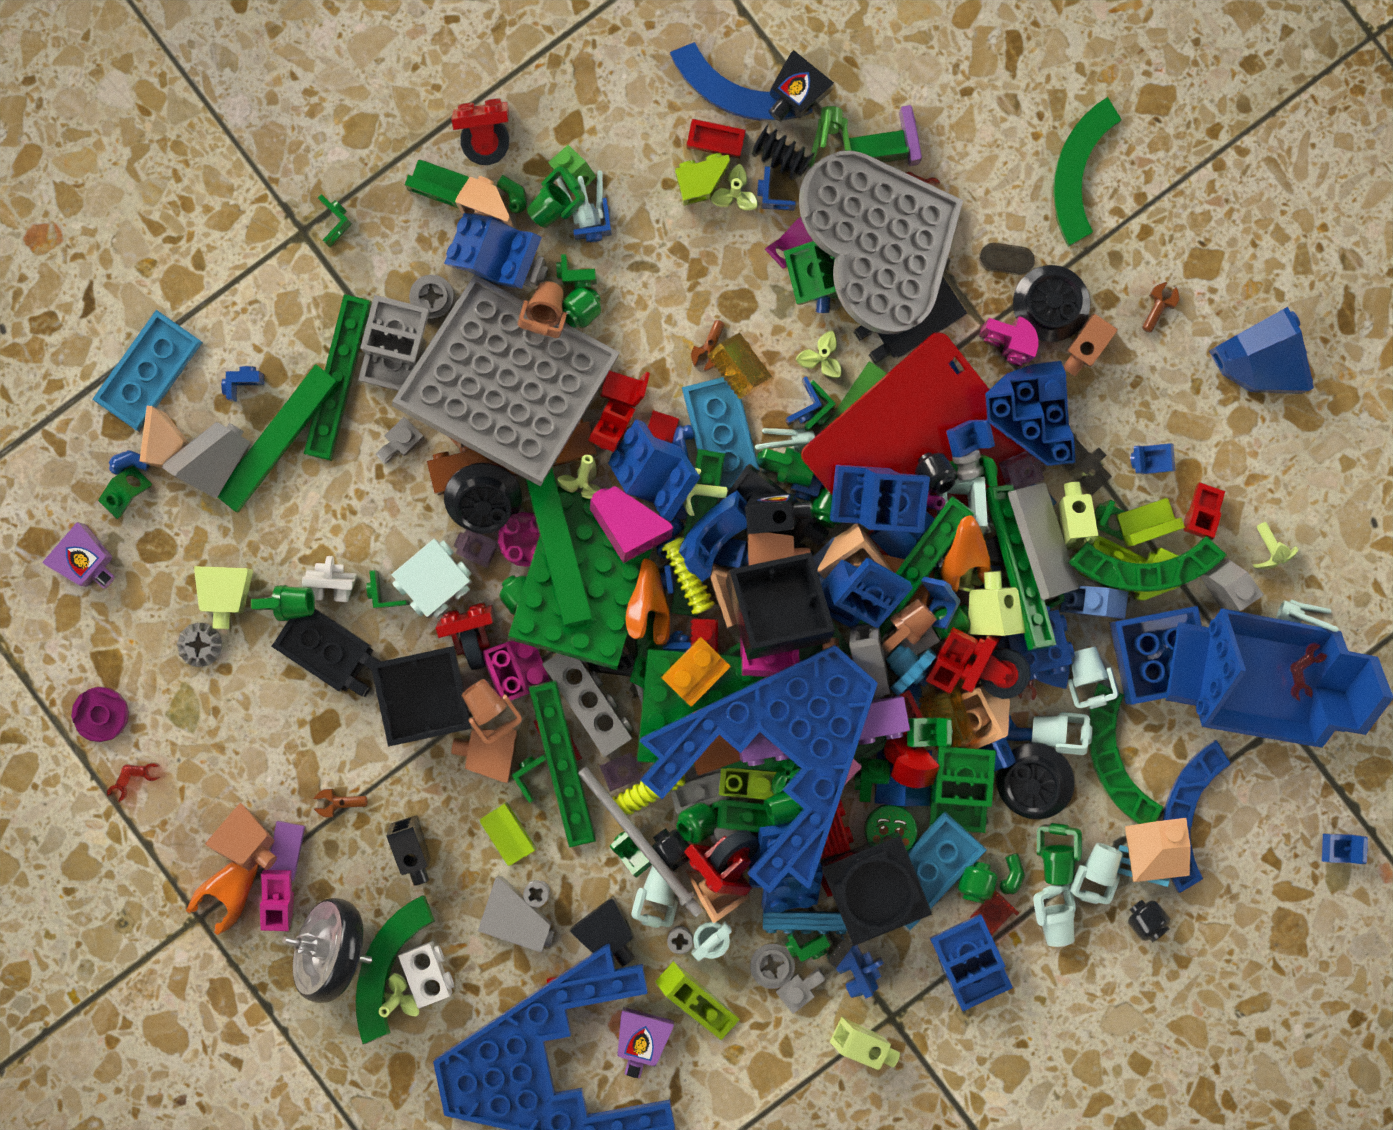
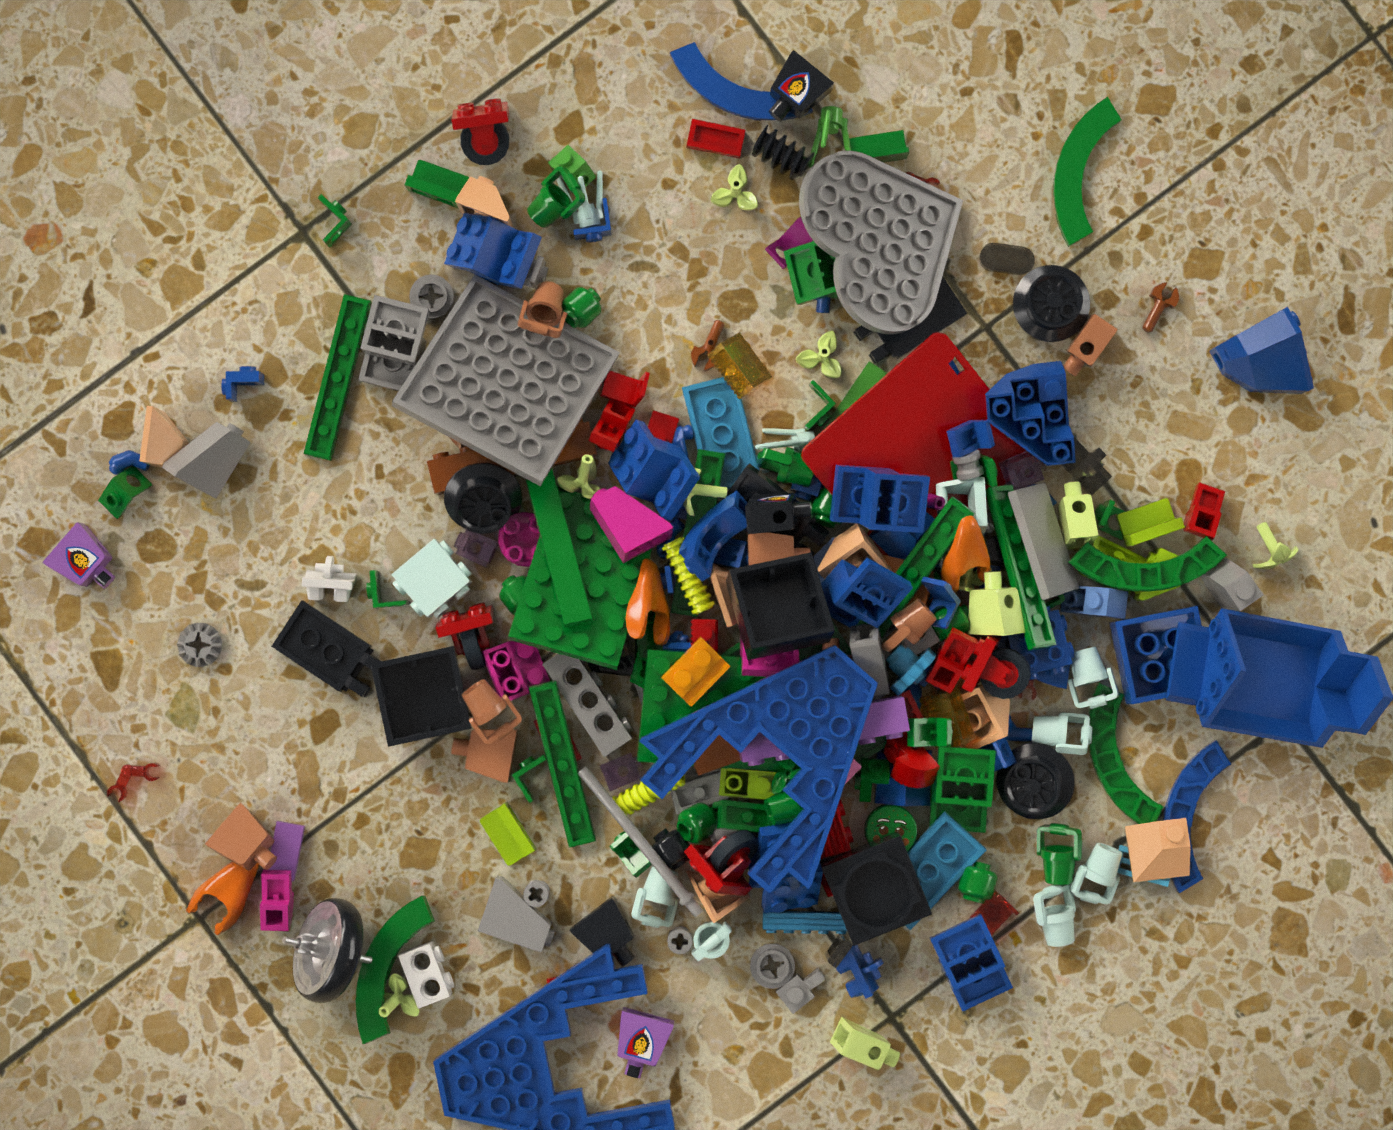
magenta tile [71,687,129,742] -> none
dark azure tile [92,310,203,432] -> none
yellowish green torso [194,566,253,629] -> none
green tile [217,364,339,513] -> none
green piece [251,585,315,621] -> none
dark orange bar [313,789,368,817] -> none
light grey plate [376,417,424,464] -> none
black torso [386,815,430,886] -> none
green arm [496,175,527,213] -> none
green bracket [556,254,597,289] -> none
lime slope [655,961,740,1040] -> none
lime slope [675,153,730,206] -> none
blue bracket [757,166,796,211] -> none
blue bracket [785,376,822,425] -> none
green bracket [785,933,831,962] -> none
medium lavender tile [899,105,922,166] -> none
black head [915,452,957,495] -> none
dark pink brick [979,316,1038,366] -> none
green arm [999,853,1025,895] -> none
black head [1128,900,1170,943] -> none
blue bracket [1130,443,1176,475] -> none
light aqua plant [1276,599,1339,632] -> none
clear red arm [1290,643,1327,701] -> none
blue bracket [1322,833,1368,864] -> none

